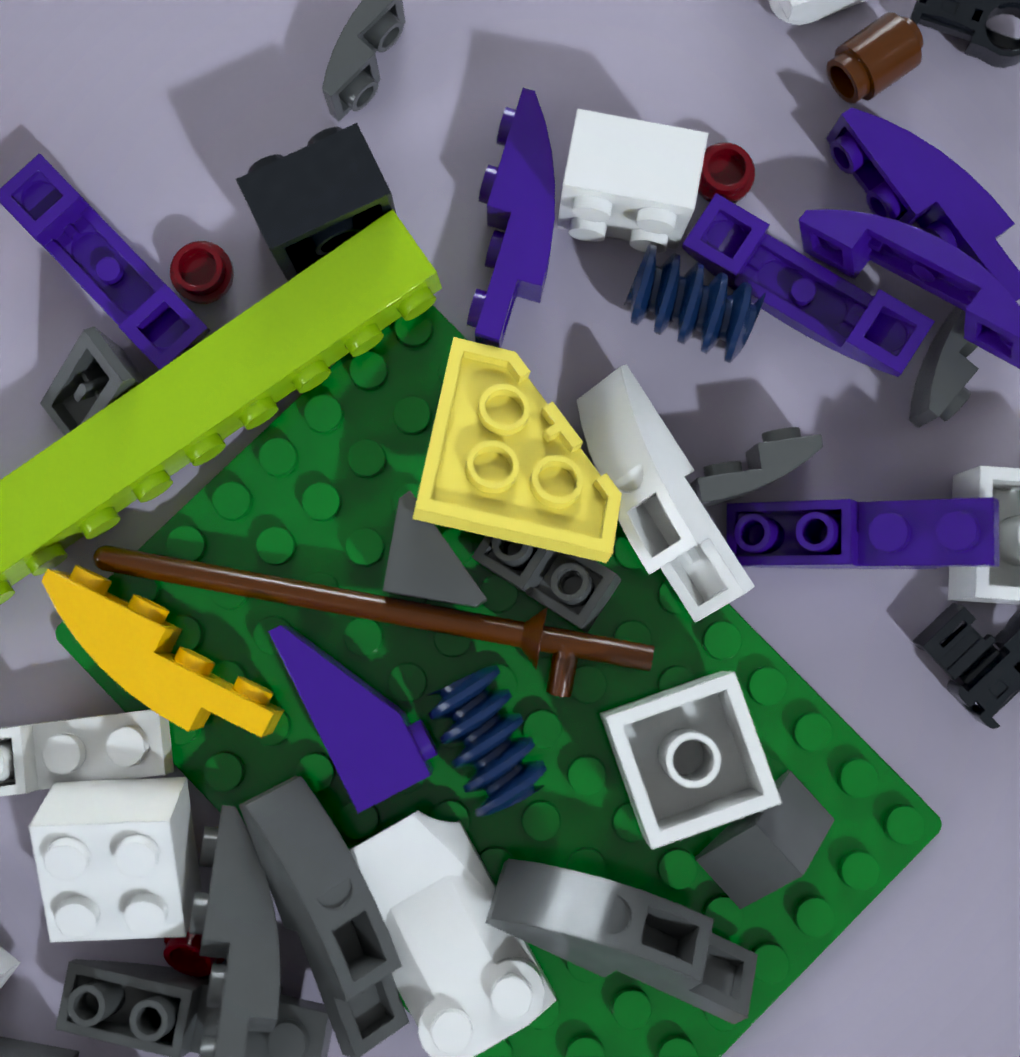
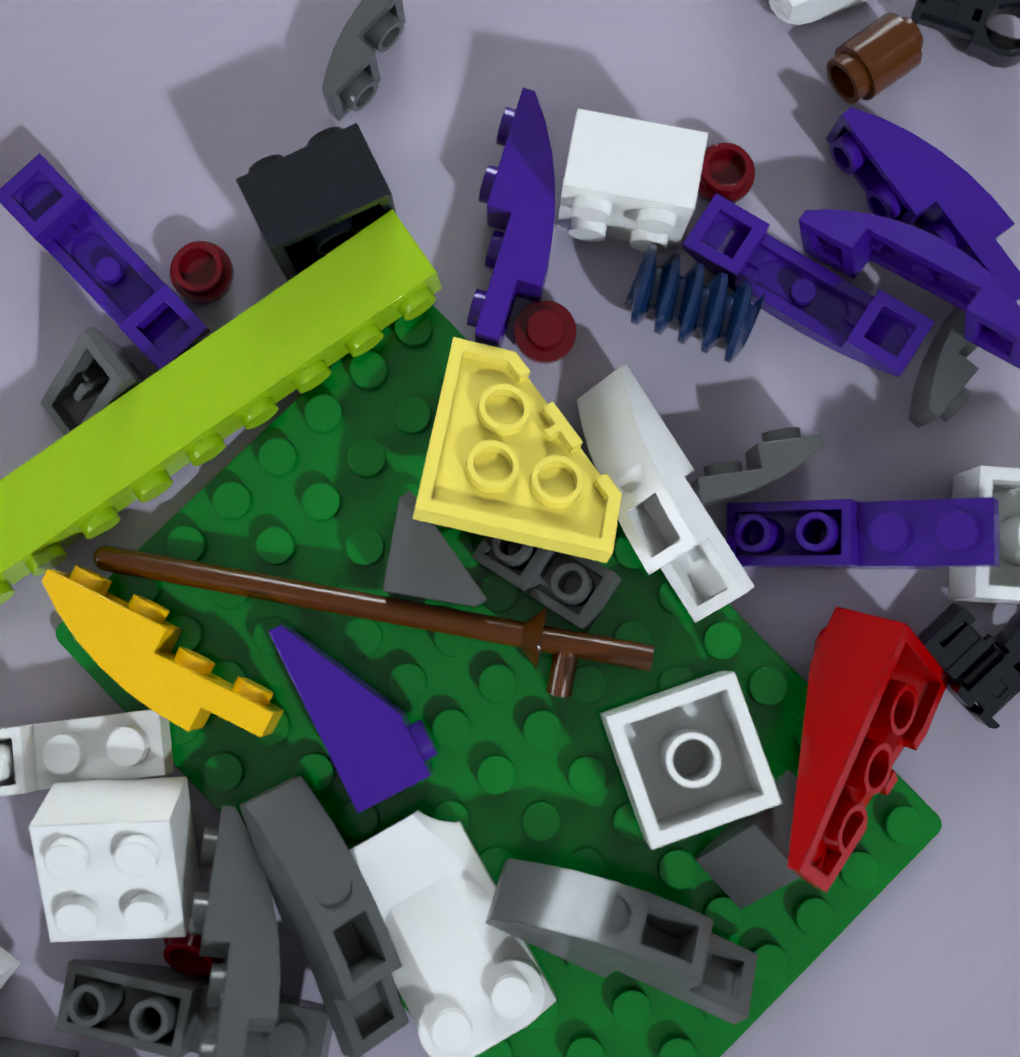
dark blue piece [427,665,547,817] -> none
none -> dark red plate [514,300,576,364]
none -> red wedge [787,606,950,893]

